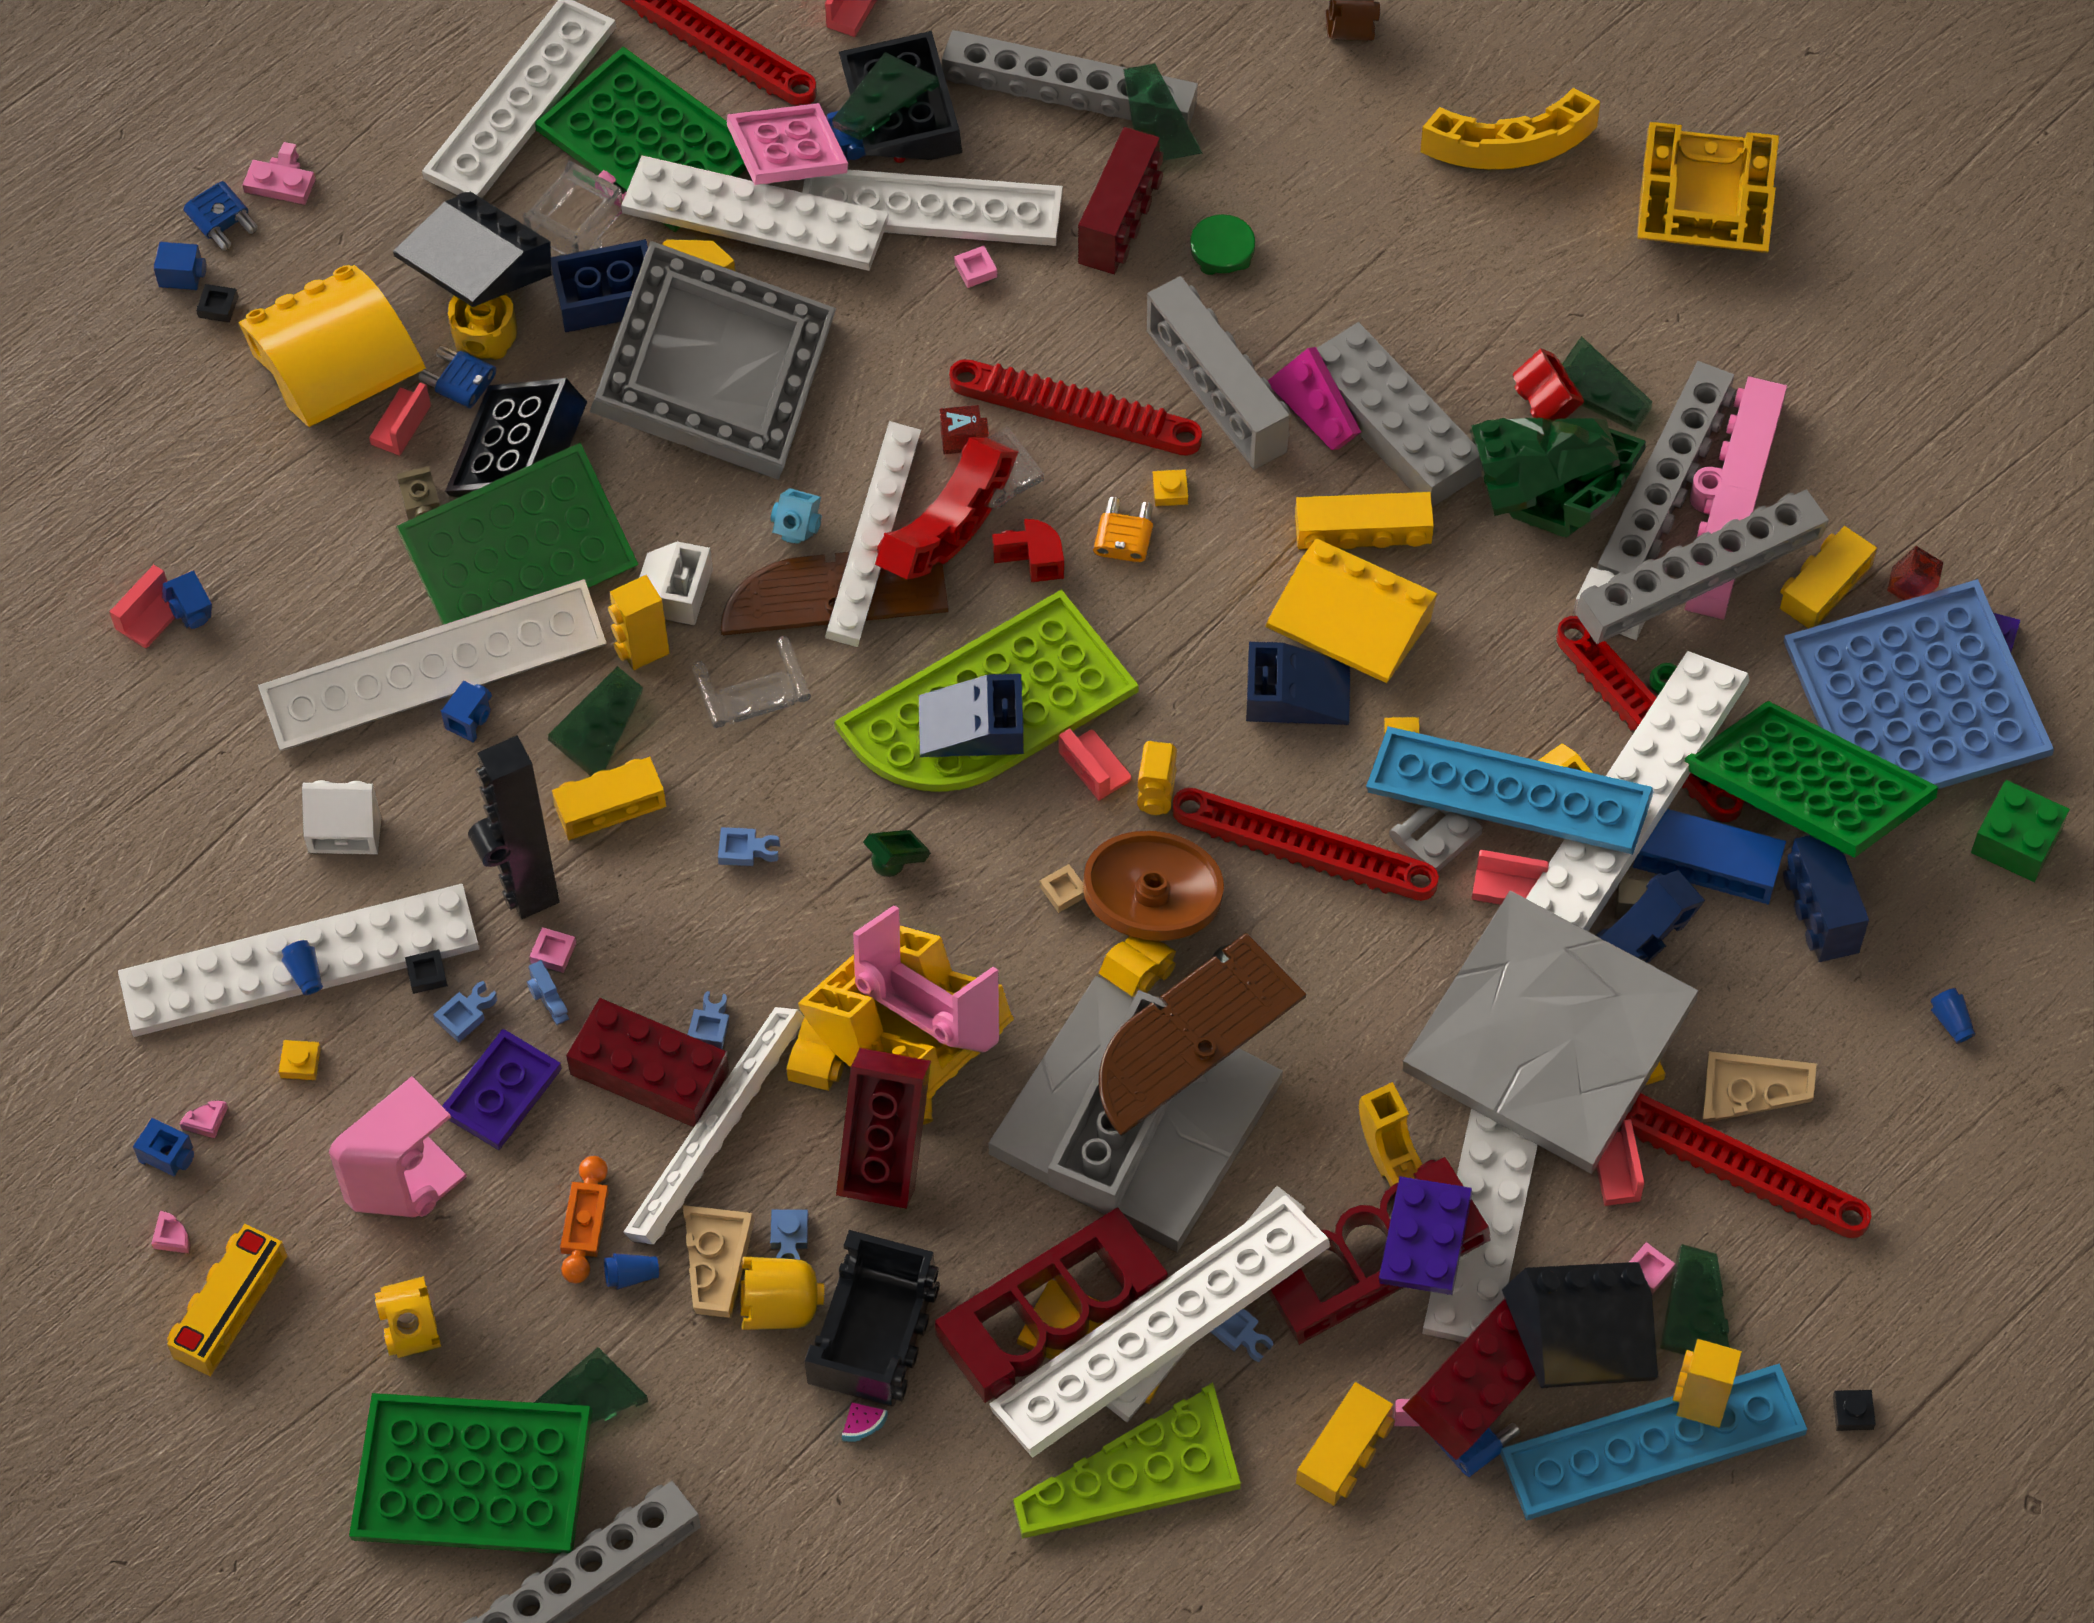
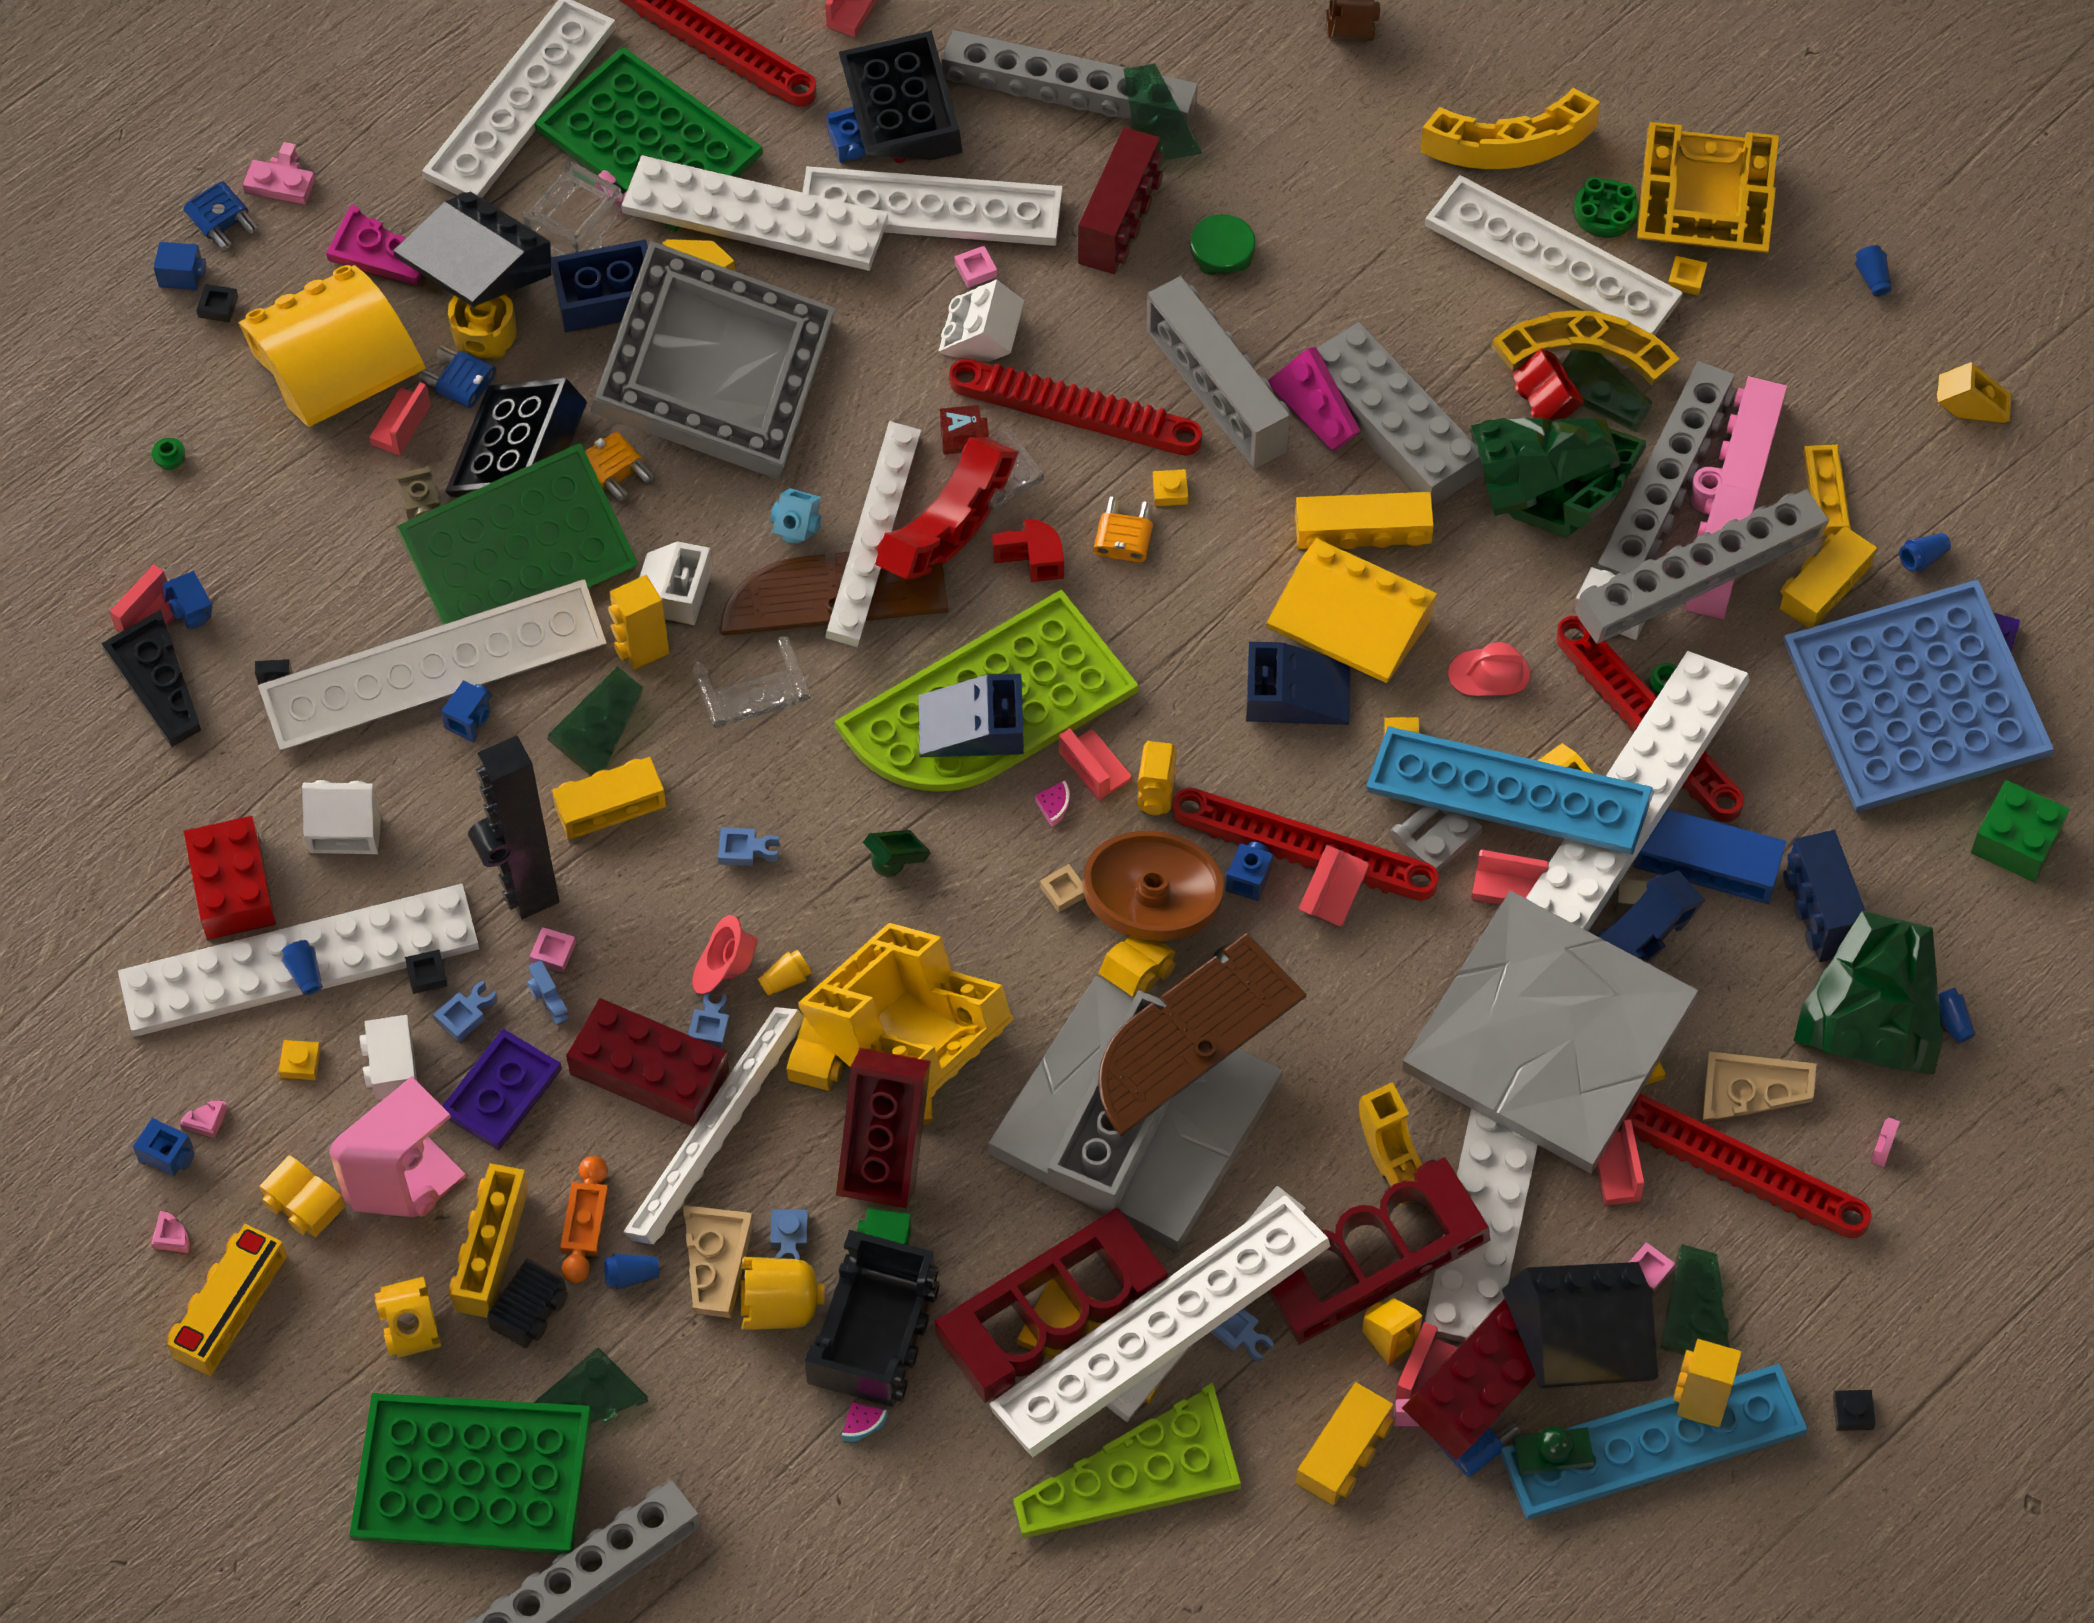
bright pink plate [727,103,848,185] -> none
clear green wing [832,52,939,140] -> none
bright pink windscreen [853,905,999,1052] -> none
dark purple plate [1379,1176,1473,1295] -> none
green plate [1684,701,1938,858] -> none
clear red brick [1887,546,1944,601] -> none
none -> black wing [101,610,201,747]
none -> green plate [151,438,185,470]
none -> red brick [183,816,276,940]
none -> black plate [255,659,293,685]
none -> yellow brick [259,1155,346,1237]
none -> dark pink wing [326,204,423,286]
none -> white brick [360,1015,417,1100]
none -> yellow brick [448,1163,529,1318]
none -> black brick [487,1258,568,1348]
none -> light orange piece [585,432,654,501]
none -> coral piece [692,915,758,995]
none -> yellow cone [757,950,812,997]
none -> green brick [857,1208,912,1245]
none -> white slope [939,280,1024,363]
none -> dark pink tile [1035,781,1070,827]
none -> blue brick [1226,842,1273,902]
none -> coral panel [1298,845,1369,927]
none -> yellow slope [1362,1298,1422,1365]
none -> coral panel [1395,1322,1458,1400]
none -> white plate [1425,175,1683,335]
none -> coral piece [1448,642,1531,697]
none -> yellow brick [1492,310,1680,386]
none -> dark green tile [1513,1426,1594,1476]
none -> green tile [1573,177,1639,238]
none -> yellow plate [1668,256,1708,296]
none -> dark green wedge [1793,910,1943,1074]
none -> yellow tile [1803,444,1851,536]
none -> blue cone [1855,245,1892,296]
none -> bright pink tile [1871,1117,1900,1167]
none -> blue cone [1899,533,1951,571]
none -> yellow slope [1937,362,2011,423]

